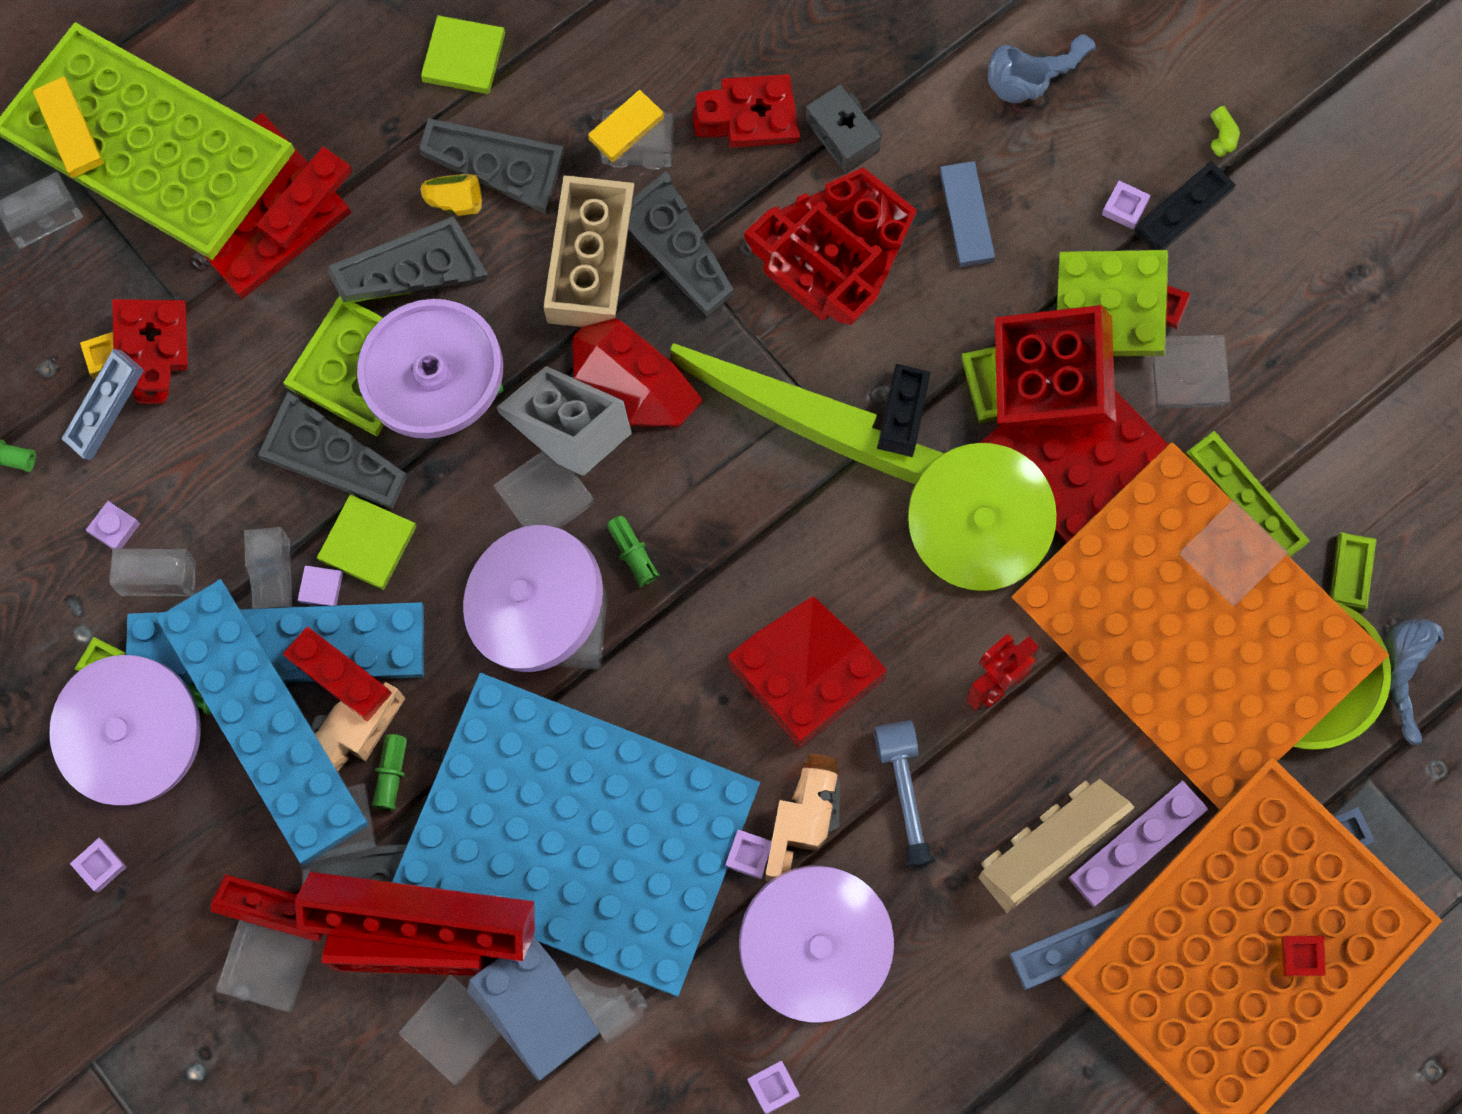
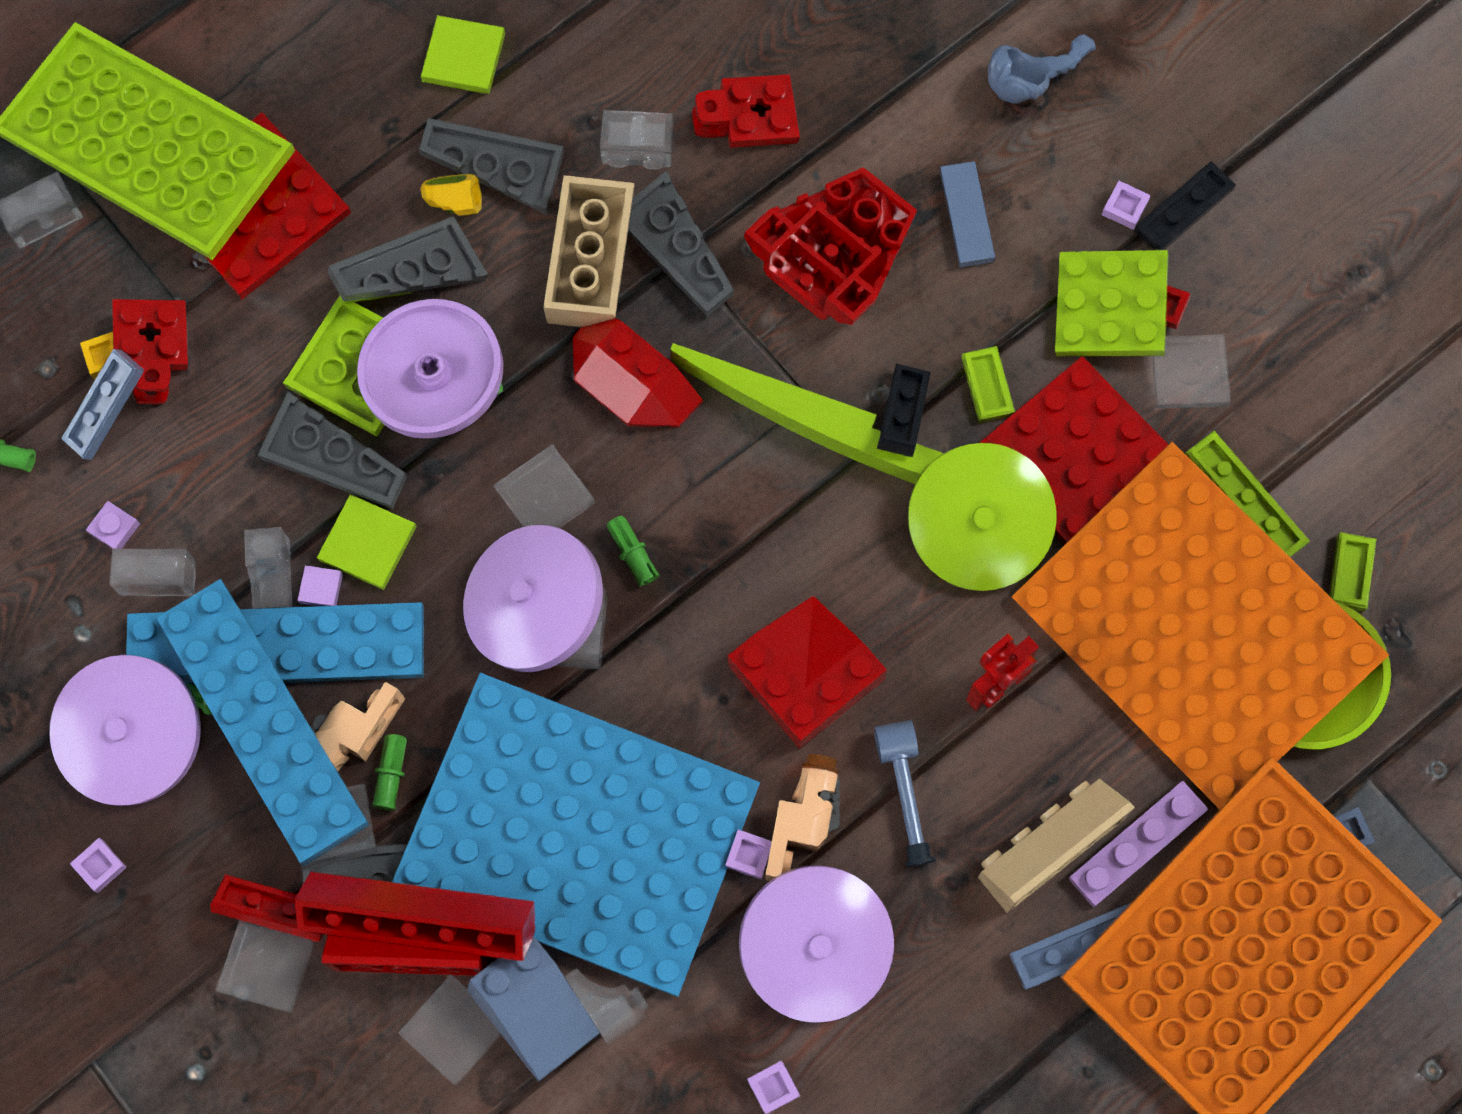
yellow tile [33,76,104,178] -> none
lime tile [75,637,126,672] -> none
red plate [256,146,353,250] -> none
red plate [283,626,392,722] -> none
light grey slope [497,366,632,476] -> none
yellow tile [588,90,664,163] -> none
dark grey brick [806,84,882,173] -> none
red slope [995,305,1116,426] -> none
clear tile [1179,500,1288,607] -> none
lime arm [1210,106,1240,157] -> none
red plate [1281,936,1326,976] -> none
sand blue hair [1383,619,1444,745] -> none

